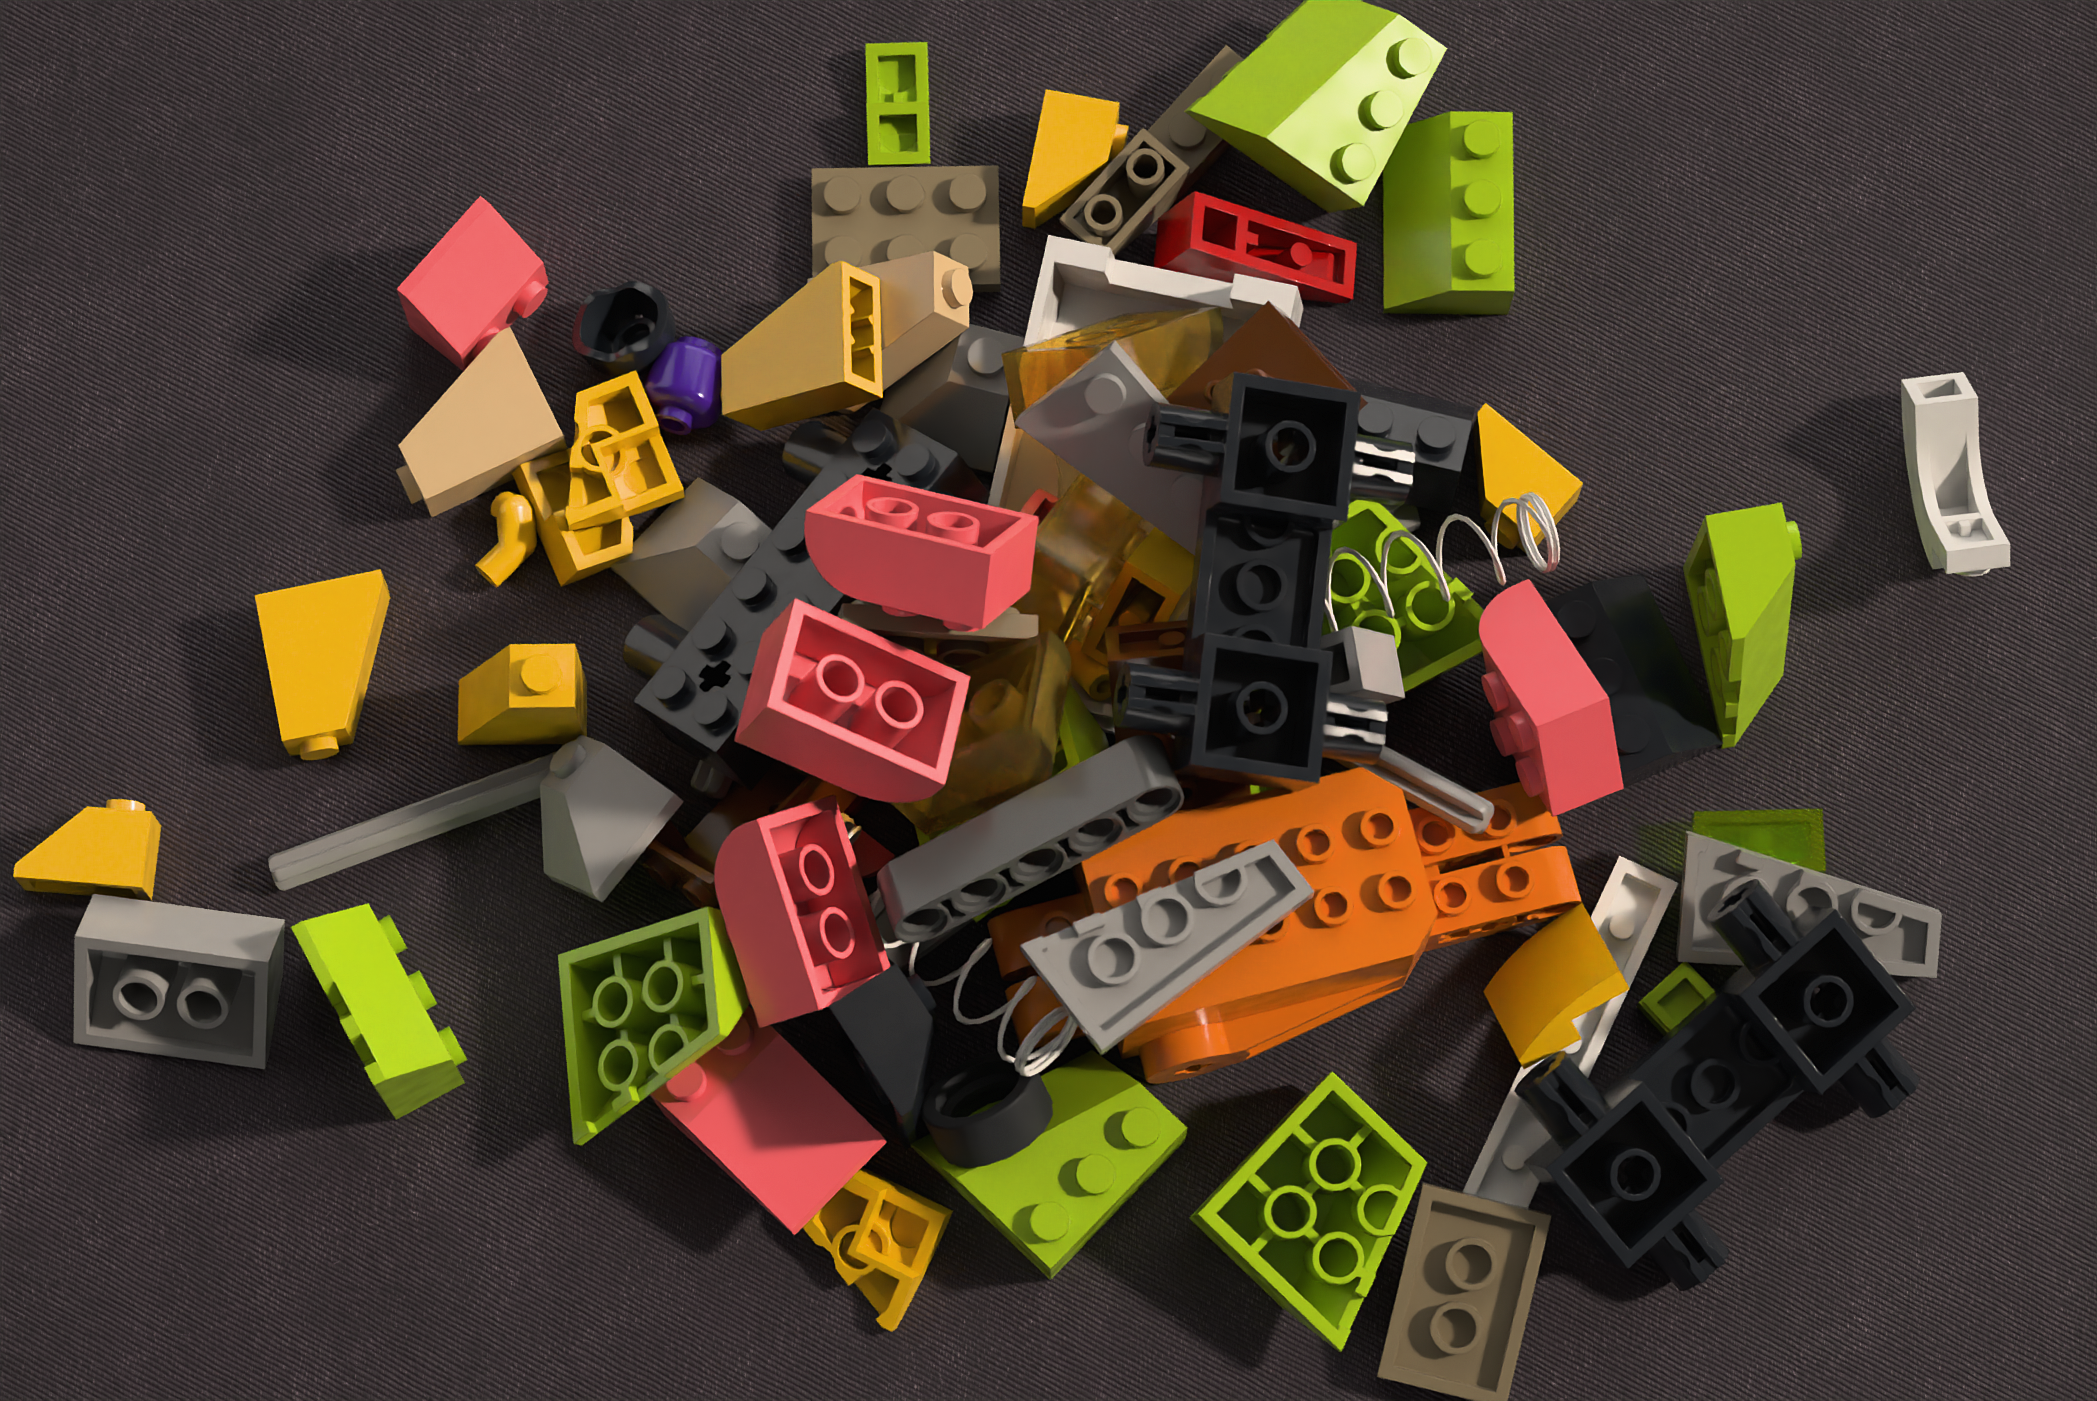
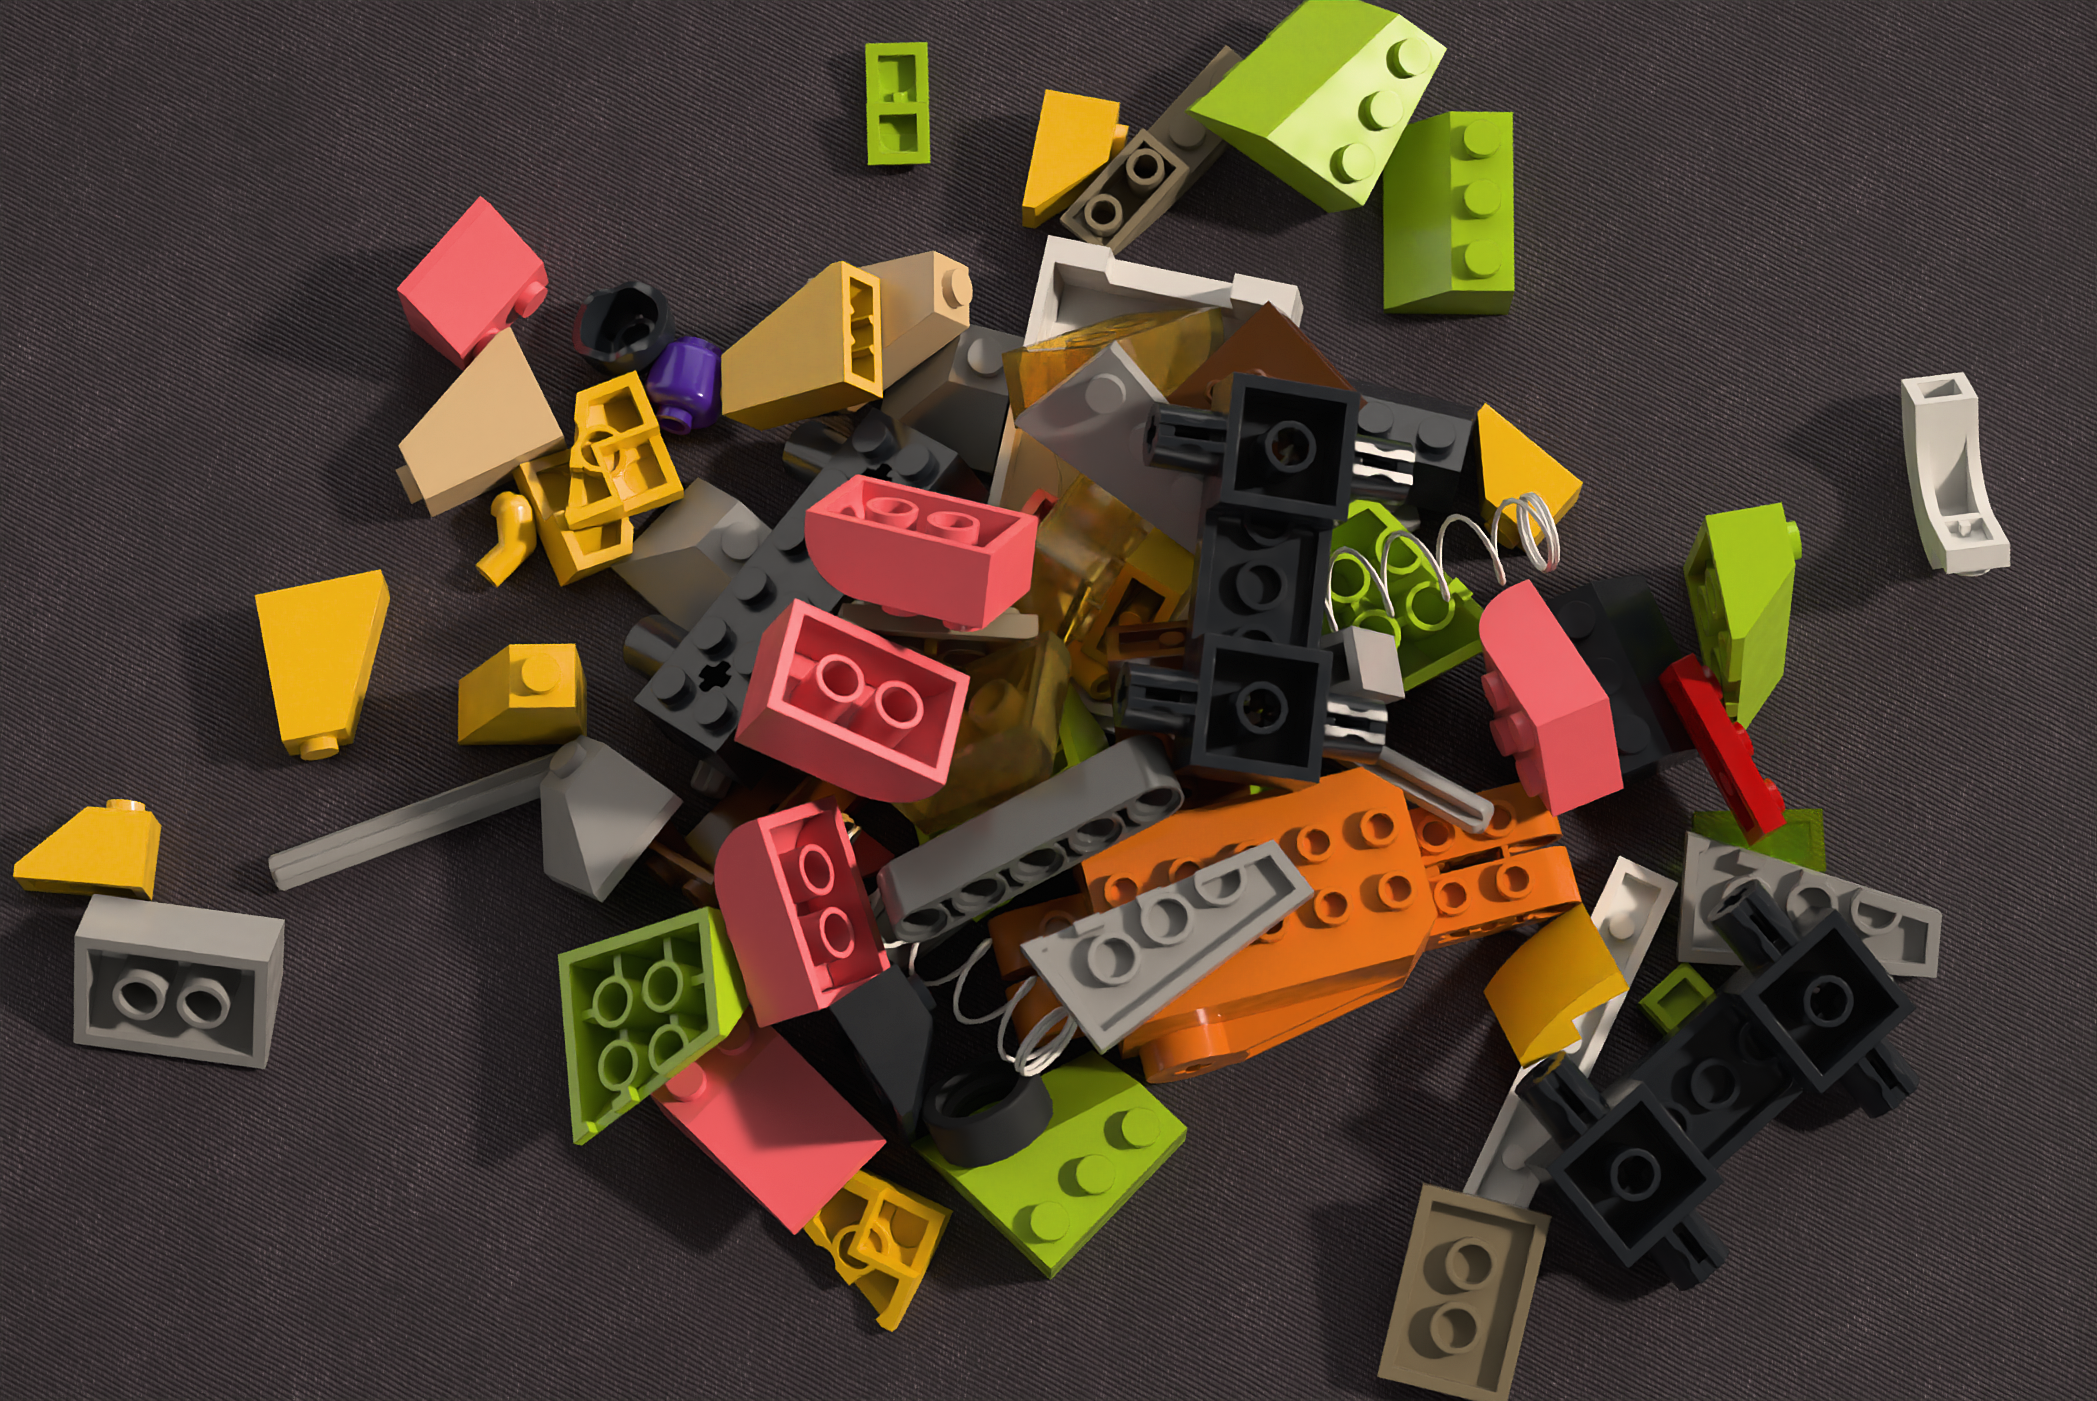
lime wedge [291,903,467,1120] -> none
dark tan plate [812,165,1001,292] -> none
red slope [1154,191,1357,304] -> none
lime wedge [1189,1071,1427,1352] -> none
none -> red plate [1658,653,1787,846]

